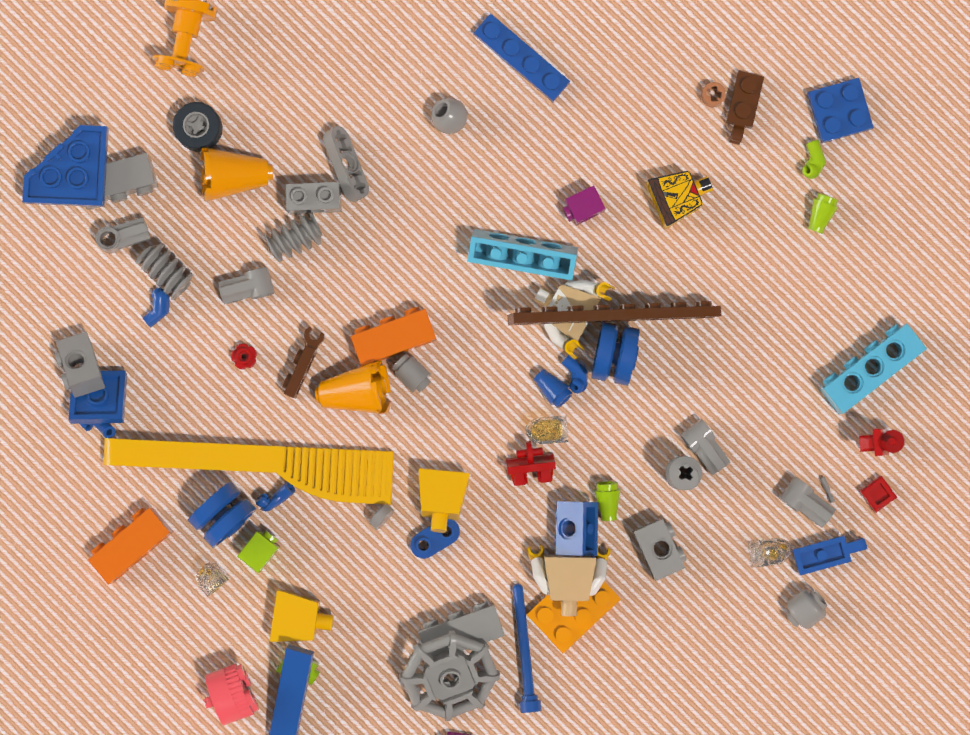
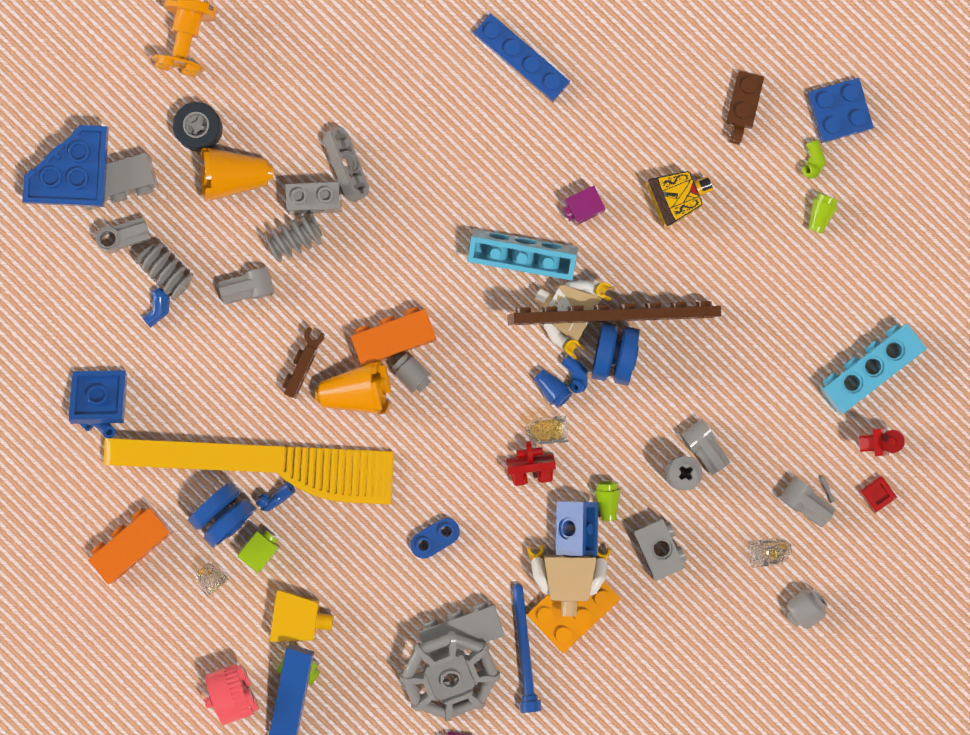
light grey brick [54,331,106,398] -> none
red plate [231,343,257,370] -> none
light grey tile [369,504,394,530] -> none
yellow torso [419,468,470,533] -> none
light grey piece [431,97,468,135] -> none
nougat bush [701,82,726,108] -> none
blue plate [792,535,868,576] -> none

